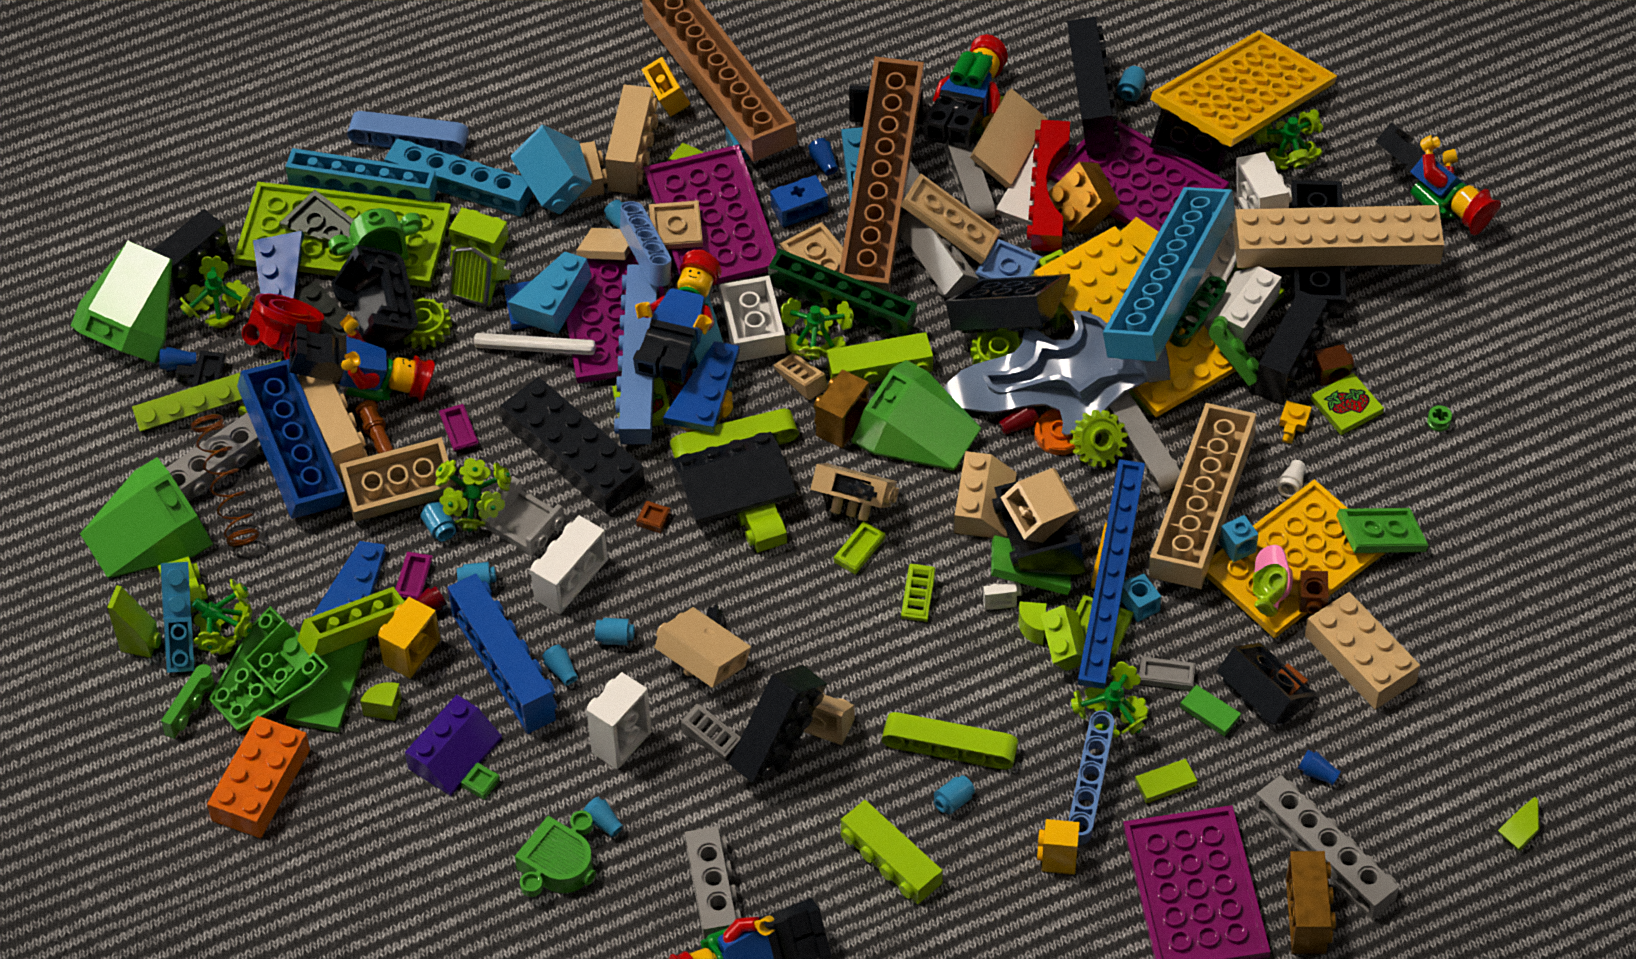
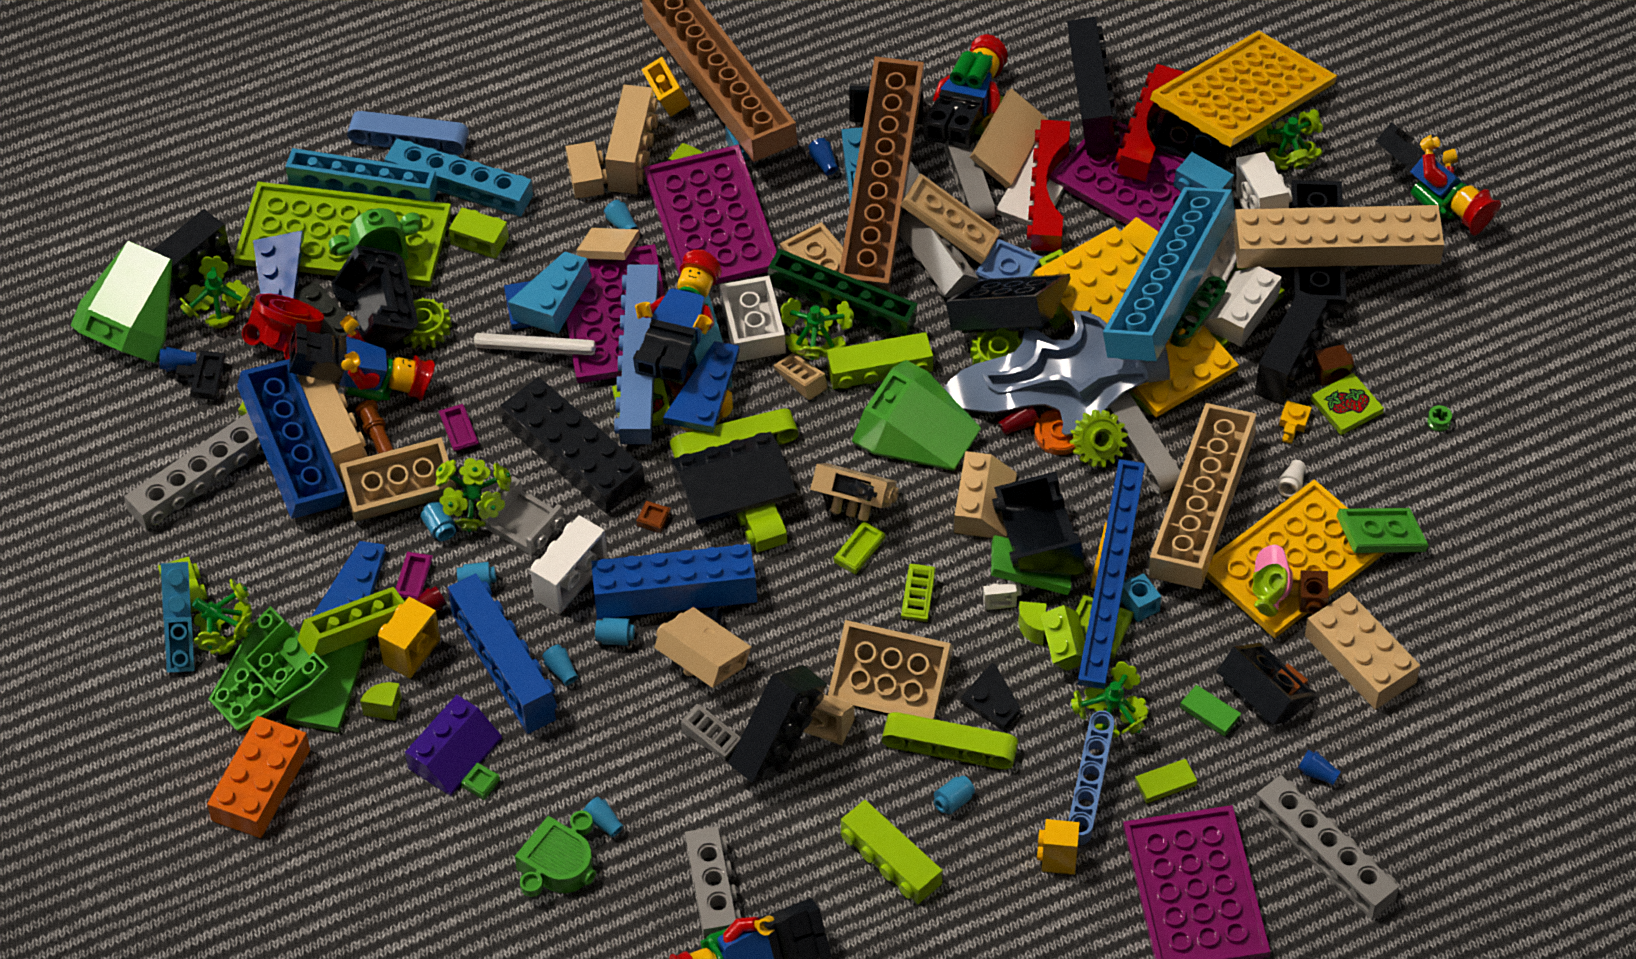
bright green wedge [80,457,213,578] -> none
lime slope [107,585,162,658] -> none
lime plate [132,360,282,432] -> none
bright green plate [161,664,215,739] -> none
dark orange piece [191,414,260,546] -> none
pearl dark grey wing [280,190,354,243] -> none
lime piece [449,246,512,307] -> none
dark azure slope [511,124,592,214] -> none
white brick [587,672,652,770] -> none
medium blue beam [620,201,671,286] -> none
tan tile [649,201,703,250] -> none
blue brick [770,175,828,227] -> none
pearl gold piece [814,369,869,449] -> none
tan slope [1000,468,1079,543] -> none
pearl gold piece [1048,161,1120,234] -> none
dark azure brick [1117,66,1146,102] -> none
light grey tile [1139,657,1195,691] -> none
bright green plate [1208,316,1259,386] -> none
dark azure brick [1219,515,1259,563] -> none
pearl gold brick [1286,851,1336,954] -> none
lime slope [1498,797,1540,851] -> none
none -> blue brick [591,544,757,619]
none -> tan slope [828,620,954,719]
none -> black wing [960,662,1021,732]
none -> red arch [1115,64,1185,182]
none -> dark azure brick [1173,152,1234,191]

